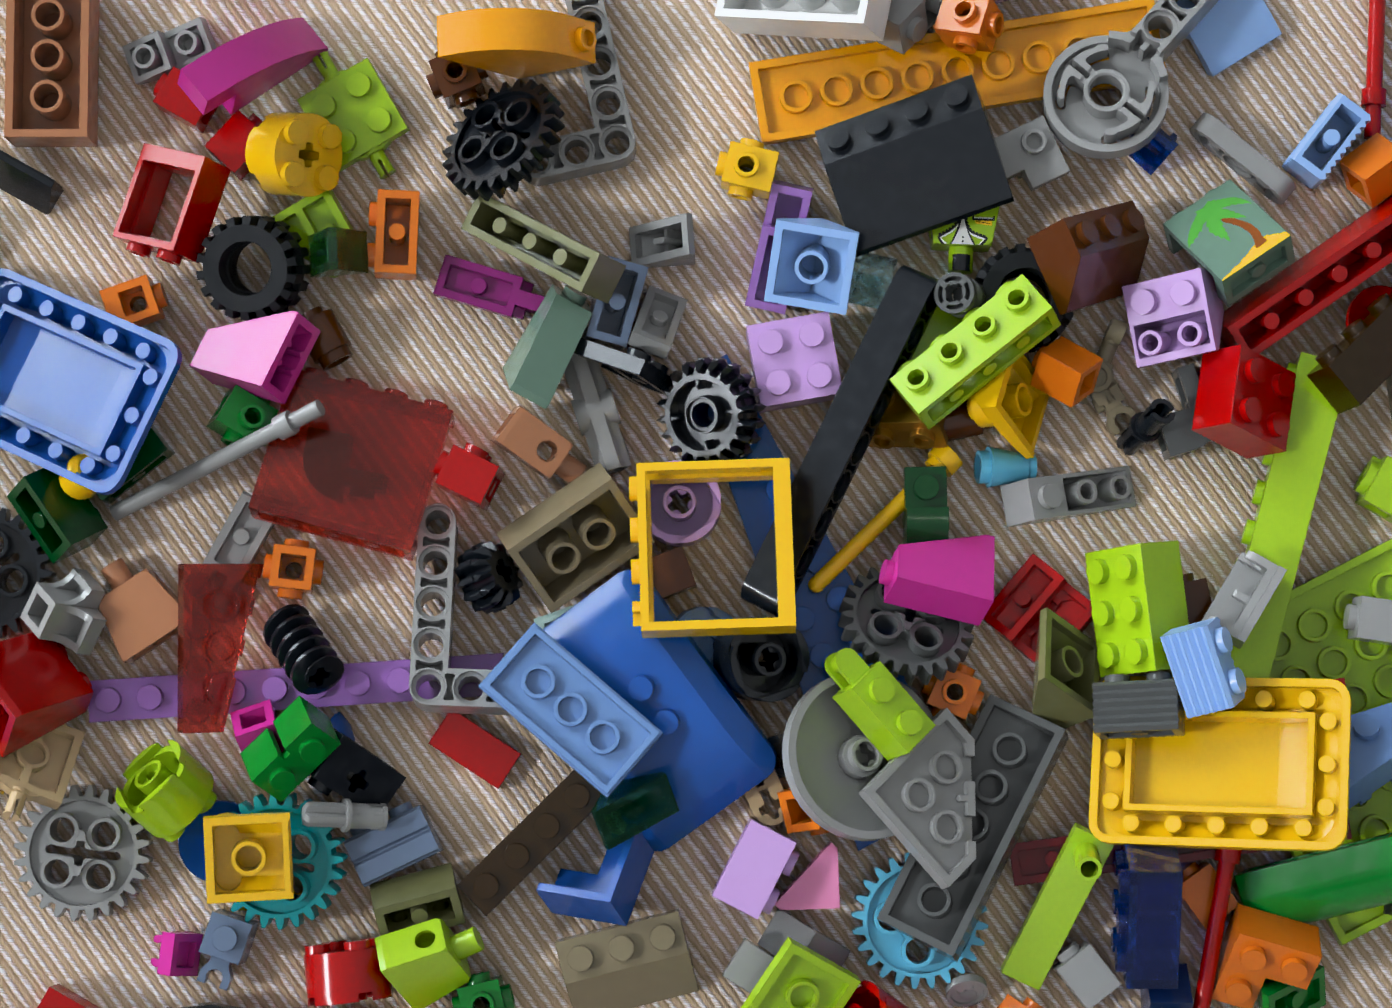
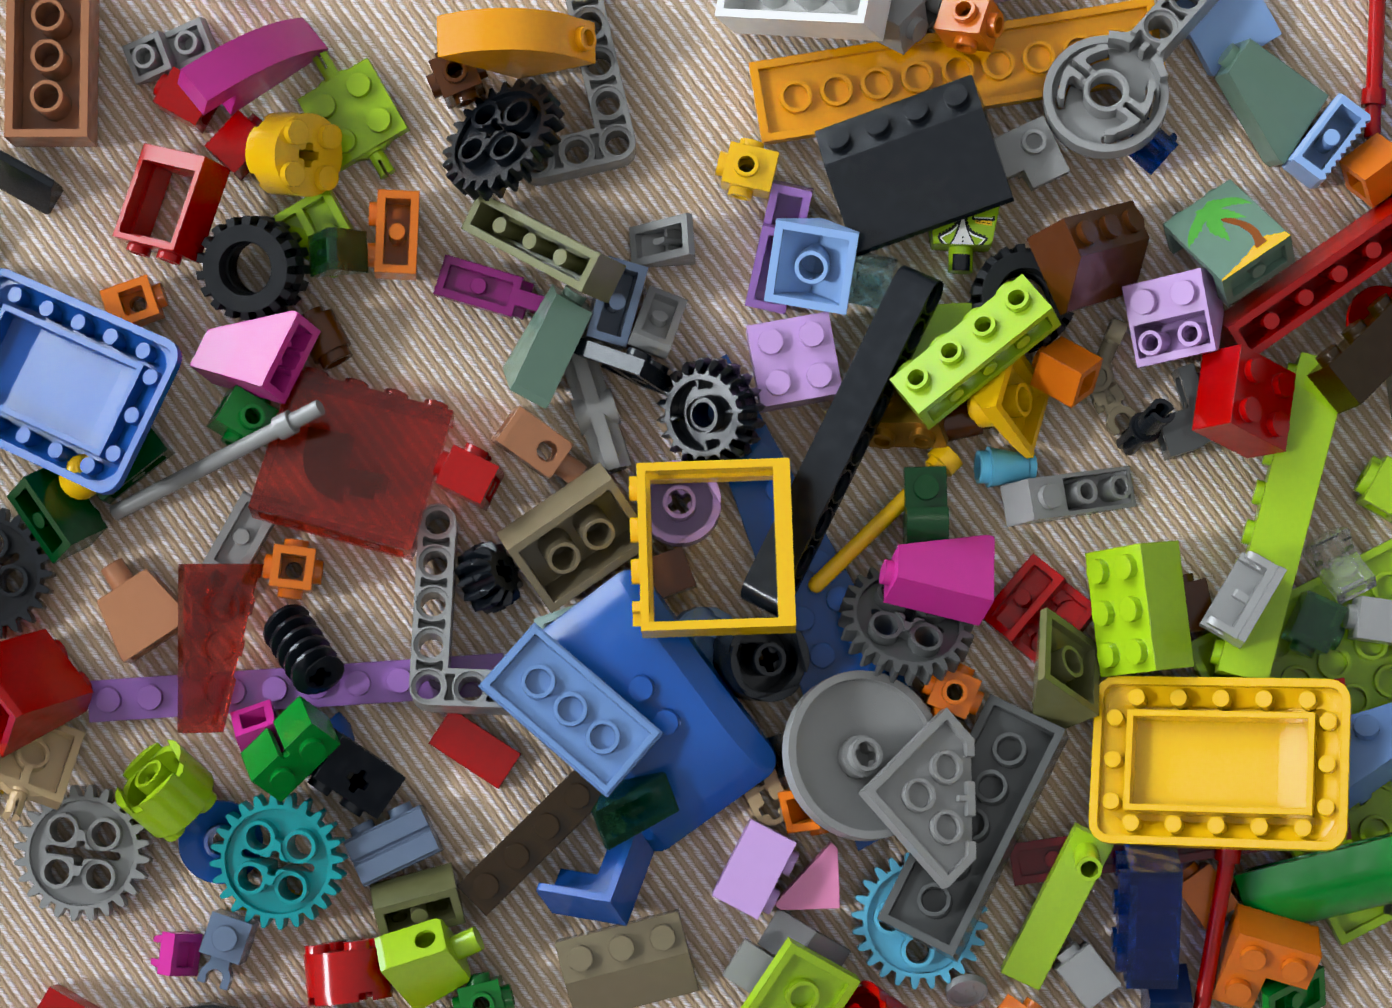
light grey brick [20,568,107,656] -> none
yellow slope [203,812,294,904] -> none
light grey axle [301,798,389,832] -> none
lime brick [824,648,936,761] -> none
dark grey wheel [934,272,986,319] -> none
dark grey brick [1092,672,1185,740] -> none
light blue brick [1160,617,1247,719] -> none
light grey beam [1190,113,1296,205] -> none
none -> sand green slope [1214,38,1329,167]
none -> clear green brick [1281,590,1348,659]
none -> clear slope [1301,526,1377,605]

